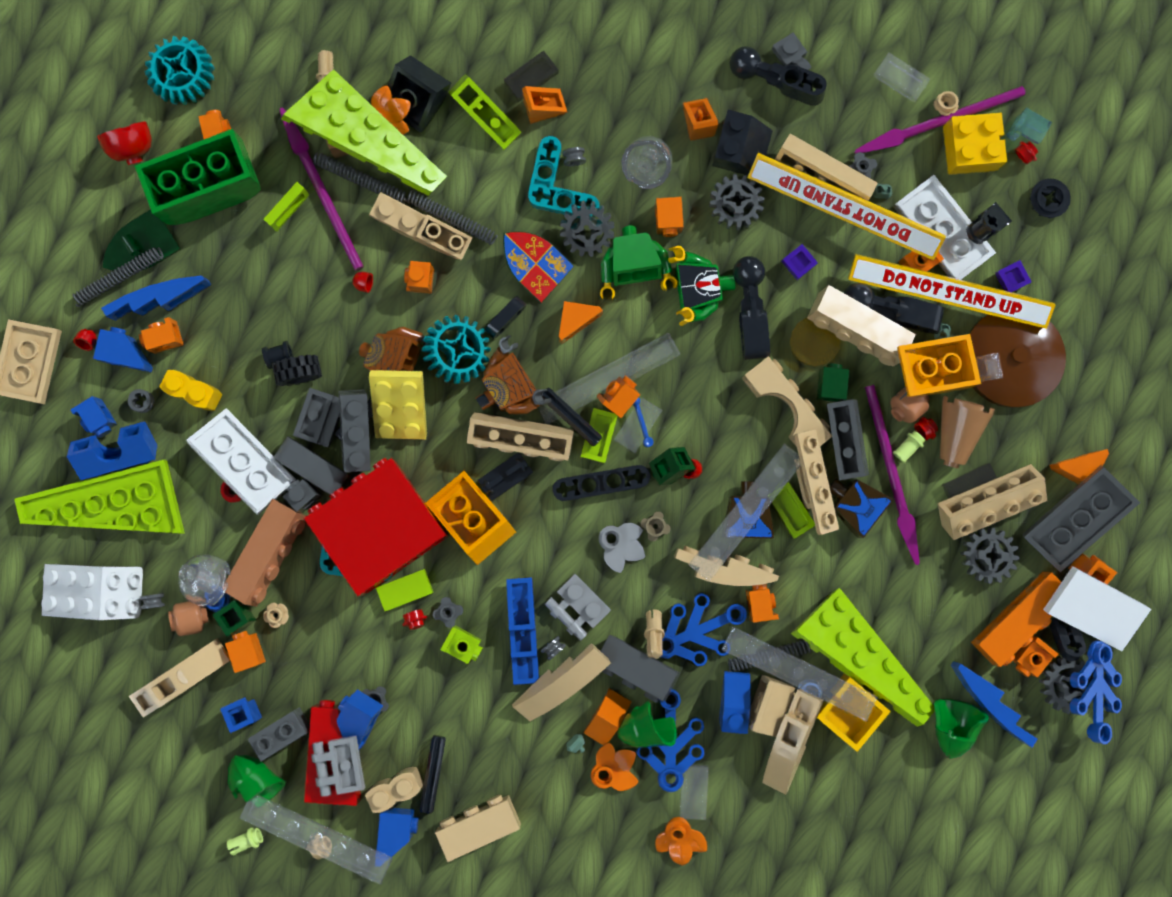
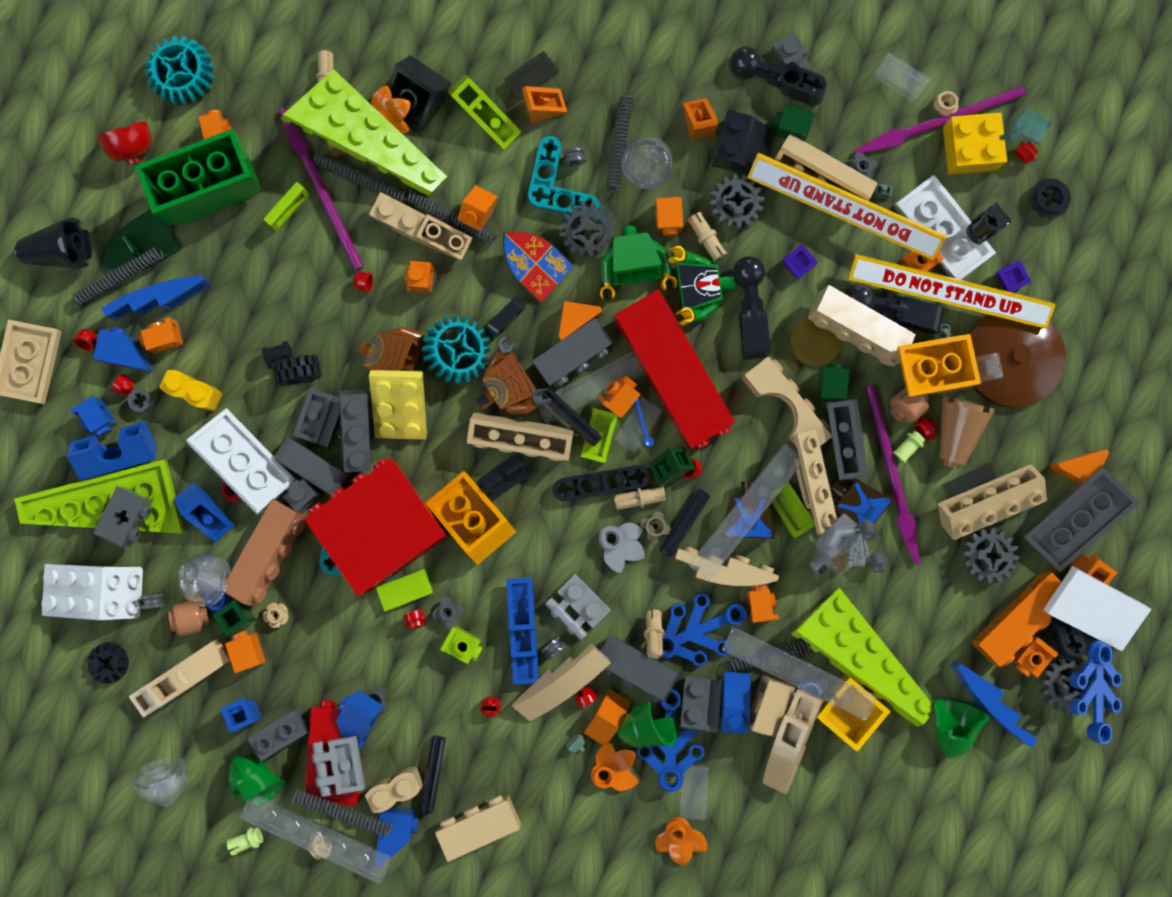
none -> black cone [14,217,93,269]
none -> black gear [86,642,129,684]
none -> dark grey brick [94,486,153,547]
none -> red hinge [111,373,134,396]
none -> clear cylinder [132,757,188,806]
none -> blue slope [174,482,235,542]
none -> dark grey piece [292,788,392,838]
none -> orange brick [458,185,498,231]
none -> red hinge [480,696,501,718]
none -> dark grey brick [532,318,613,389]
none -> red hinge [575,687,598,710]
none -> dark grey piece [606,95,634,192]
none -> red brick [612,289,735,450]
none -> tan axle [614,485,666,510]
none -> black axle [659,489,710,557]
none -> dark grey plate [679,676,722,734]
none -> tan pin [687,212,728,263]
none -> dark green brick [773,105,814,142]
none -> light grey torso [809,513,886,575]

